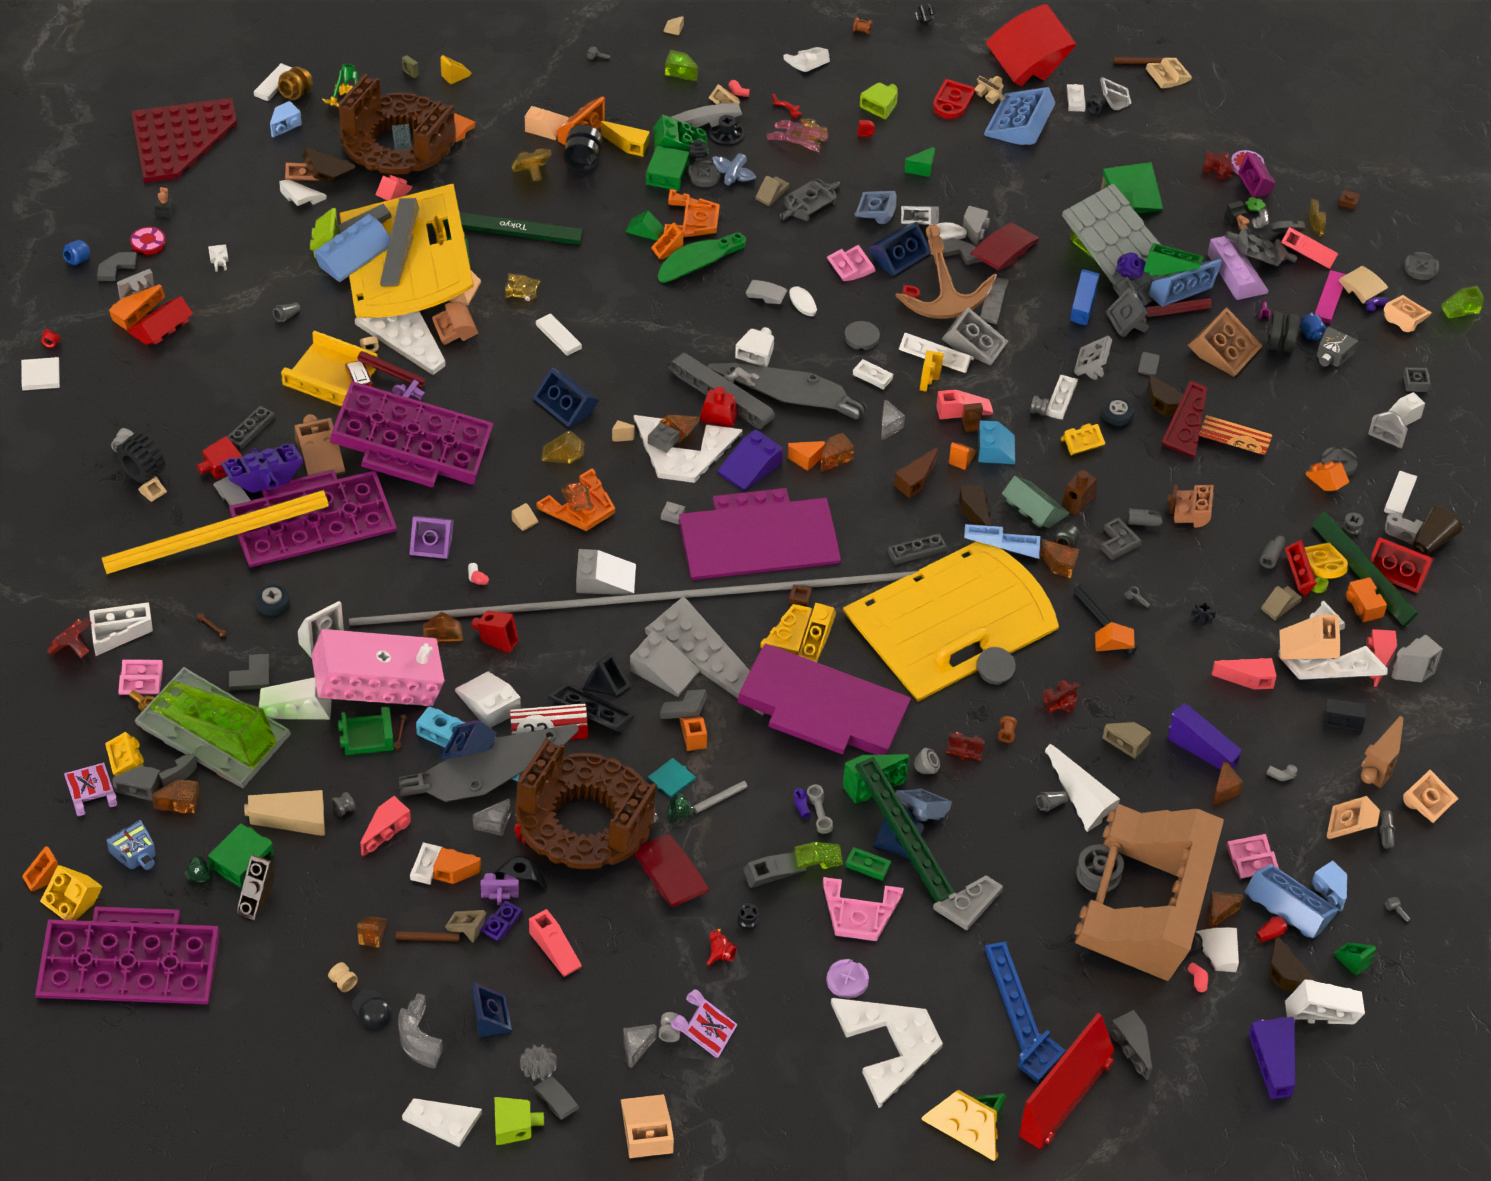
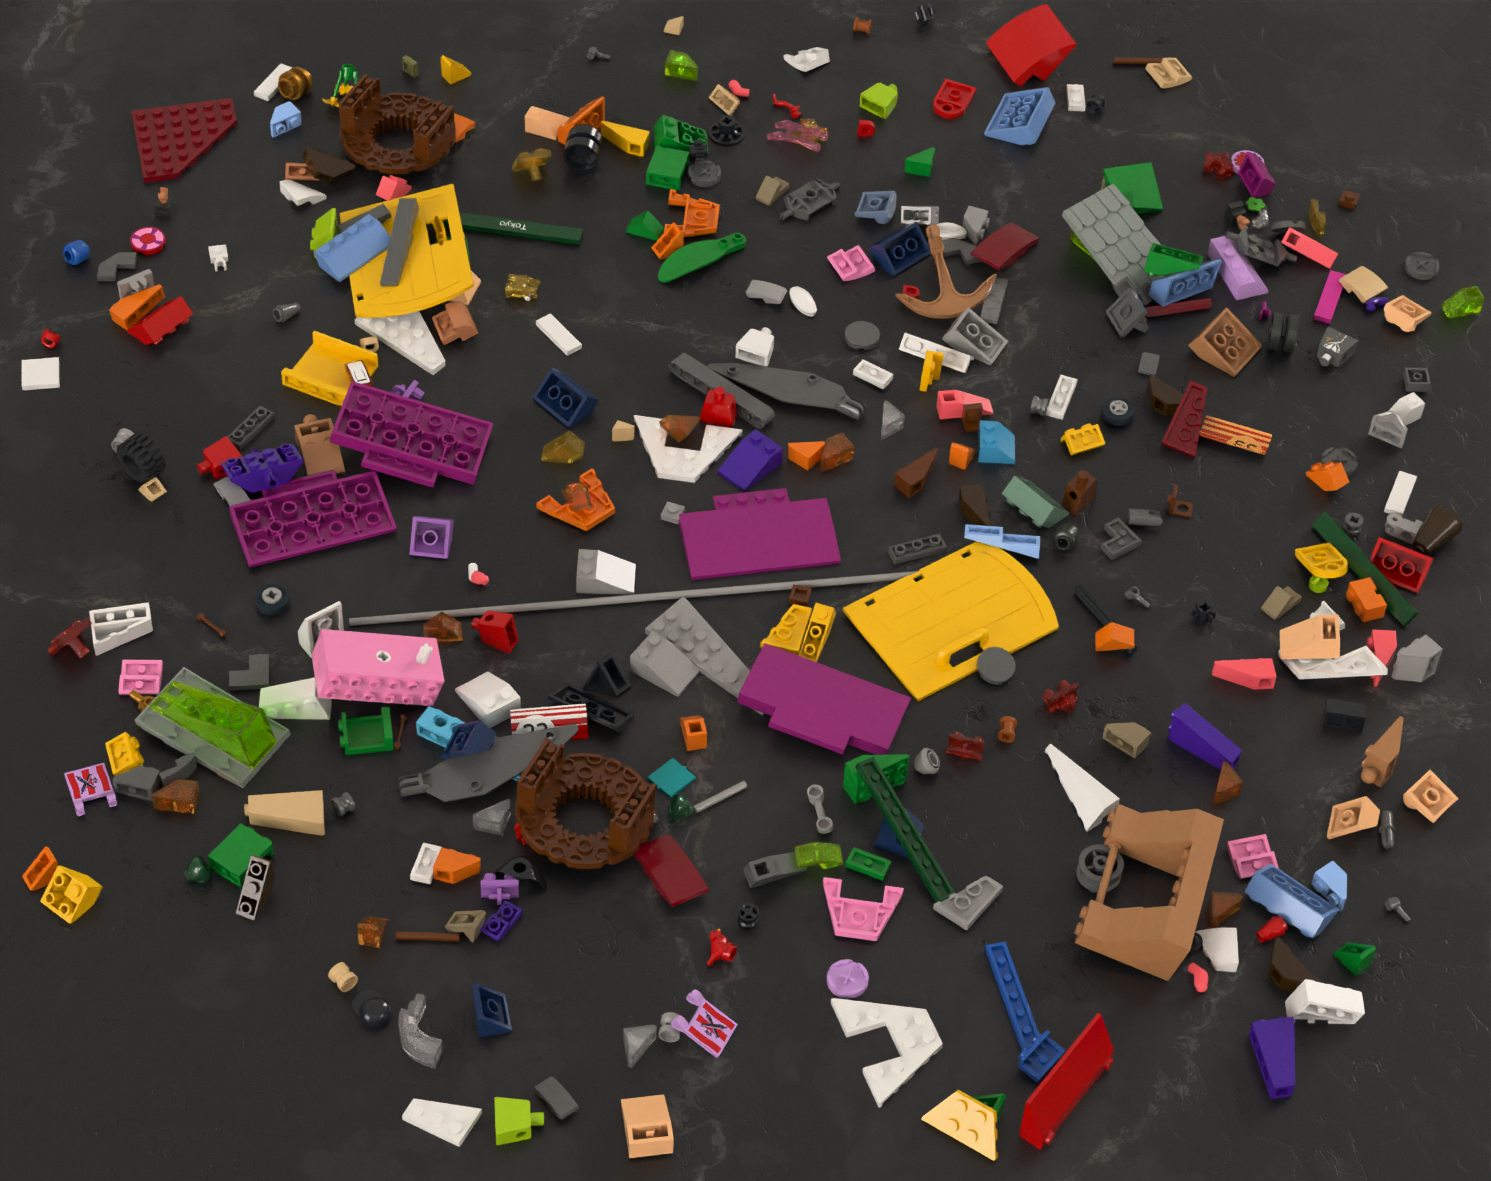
magenta slope [35,907,220,1004] -> none
yellow axle [102,490,329,574] -> none
torso [107,820,156,870] -> none
dark red axle [357,351,425,388] -> none
coral slope [360,796,411,856] -> none
clear light blue slope [392,124,412,152] -> none
tan slope [512,503,538,531] -> none
clear gear [520,1044,557,1081] -> none
coral slope [529,909,582,977] -> none
dark grey piece [647,422,680,453] -> none
dark grey tile [660,689,707,719] -> none
light grey slope [672,103,742,128] -> none
sand blue plant [712,154,756,185] -> none
light grey arm [723,367,759,386] -> none
dark purple arm [794,788,811,819] -> none
sand blue slope [896,789,952,821] -> none
tan hips [974,76,1005,104] -> none
dark grey cone [1036,791,1068,812] -> none
clear orange slope [1040,539,1079,578] -> none
slope [1070,269,1099,326] -> none
light grey piece [1074,336,1112,380] -> none
light grey slope [1100,77,1131,110] -> none
dark grey slope [1110,1010,1152,1080] -> none
dark purple brick [1116,252,1146,281] -> none
nougat brick [1174,485,1214,528] -> none
dark grey hinge [1259,536,1285,568] -> none
light grey arm [1266,765,1297,781] -> none
red slope [1285,540,1317,596] -> none
blue head [1300,313,1326,340] -> none

